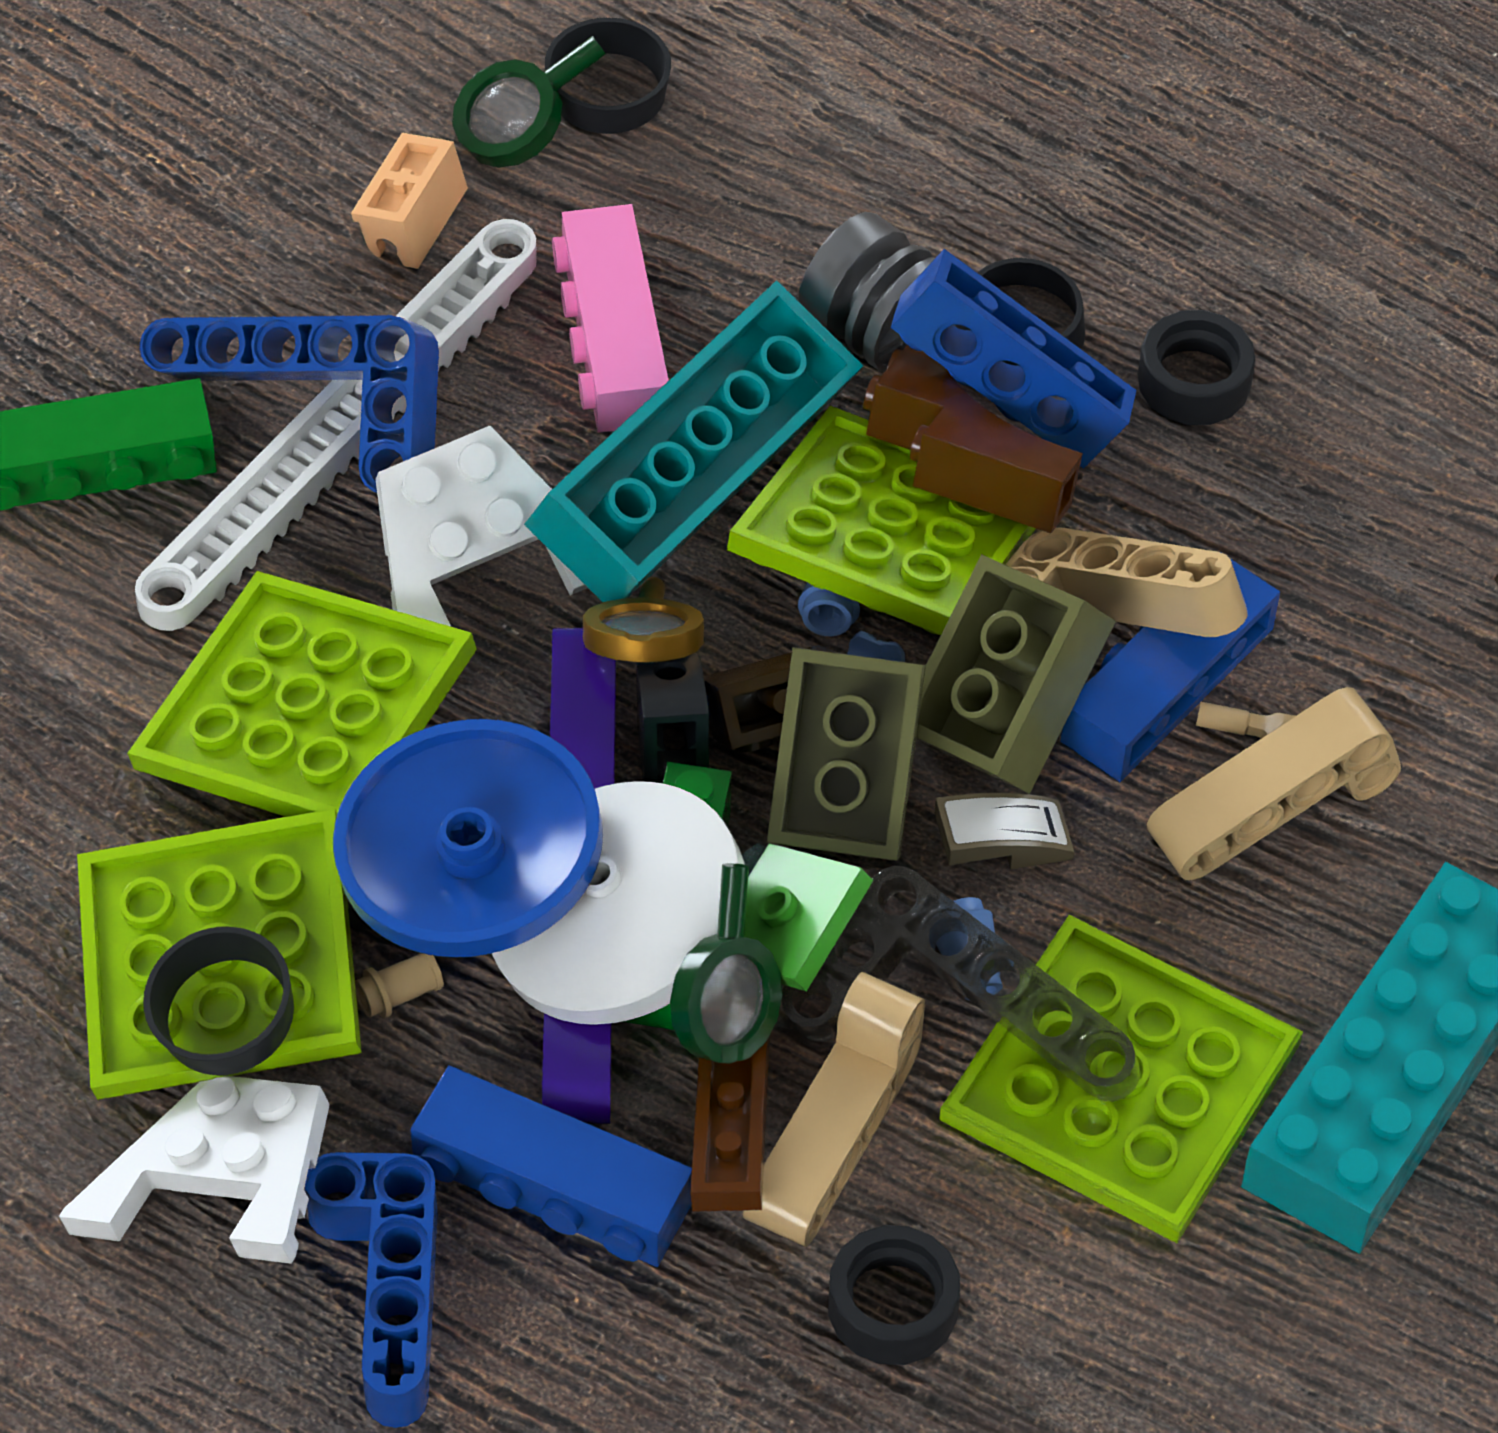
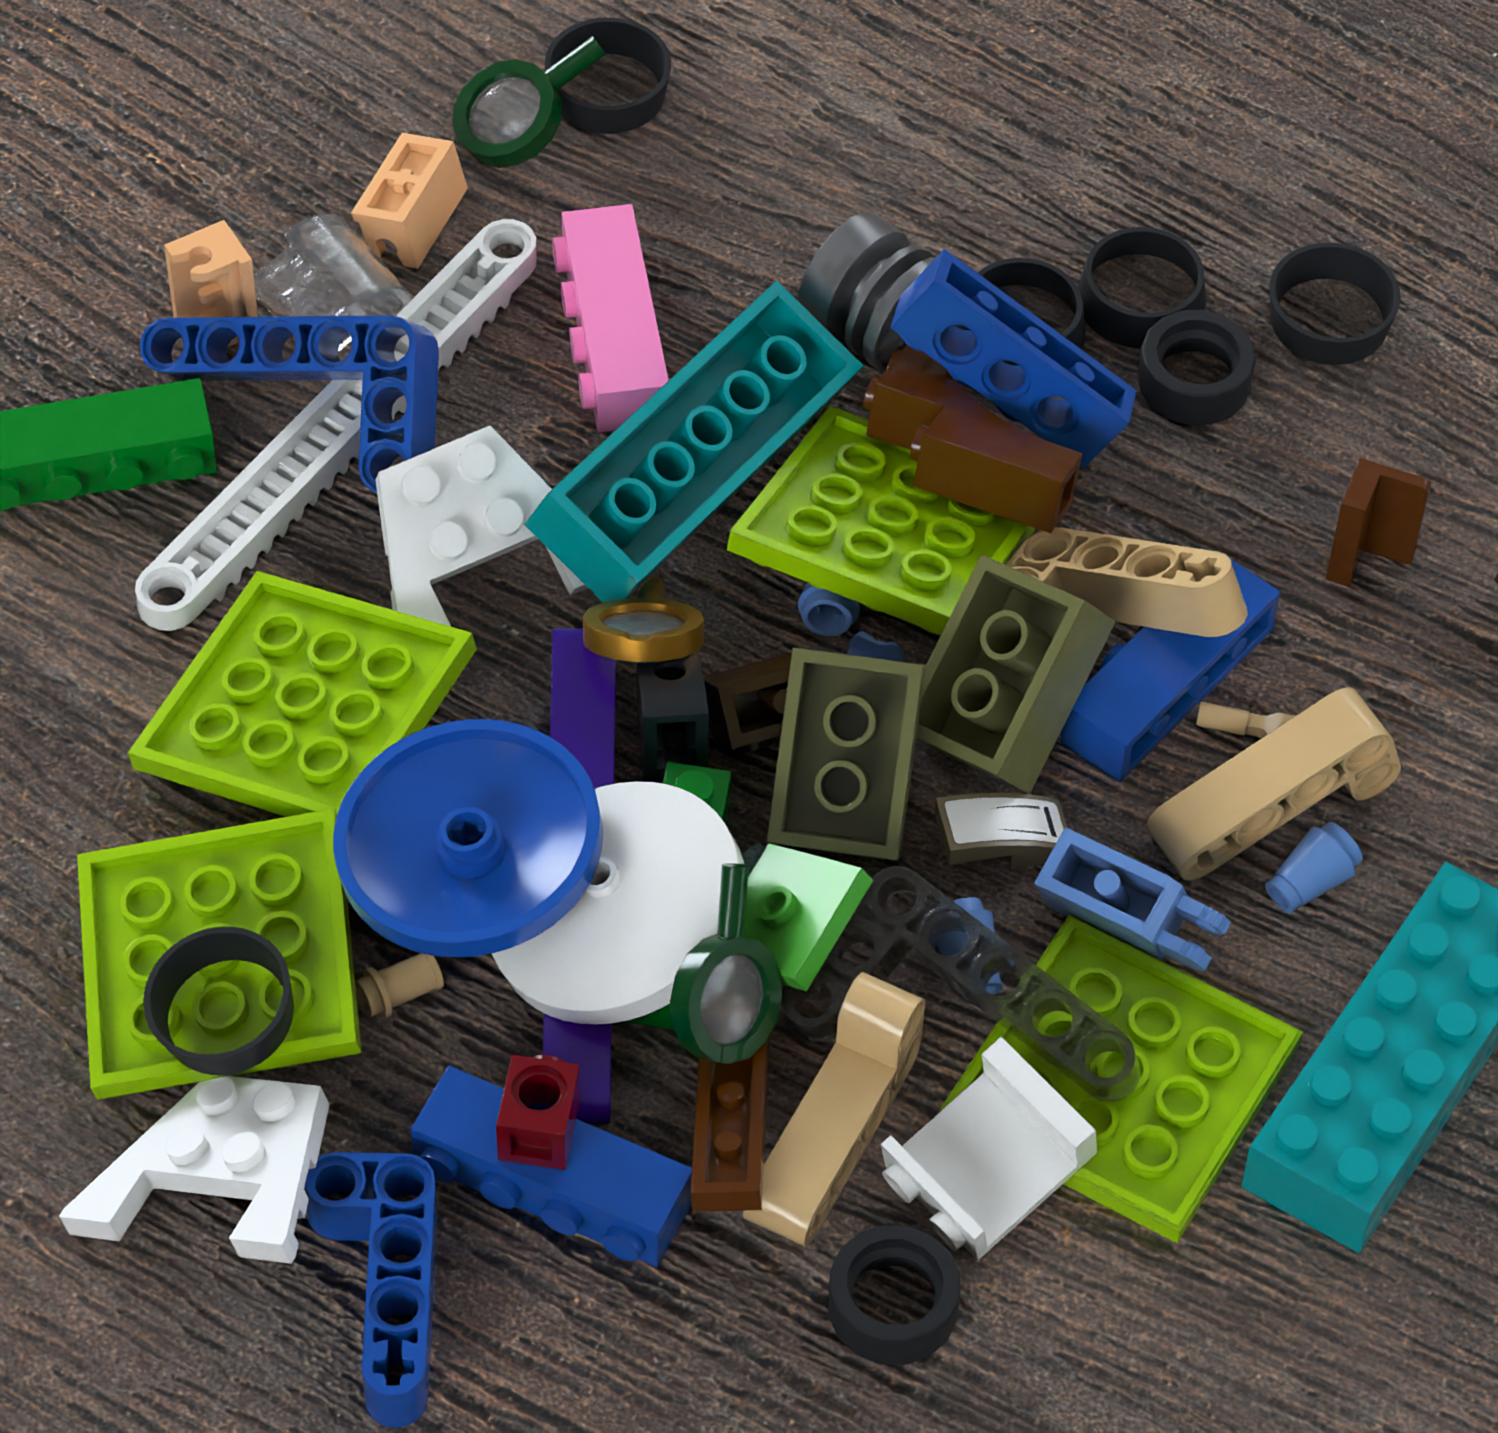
none -> light nougat hinge [164,220,258,347]
none -> clear brick [254,214,414,352]
none -> dark red brick [496,1054,580,1170]
none -> white panel [881,1037,1097,1261]
none -> medium blue hinge [1034,827,1231,972]
none -> black tyre [1078,227,1206,349]
none -> medium blue cone [1265,822,1363,914]
none -> black tyre [1269,243,1401,365]
none -> reddish brown panel [1326,458,1431,587]

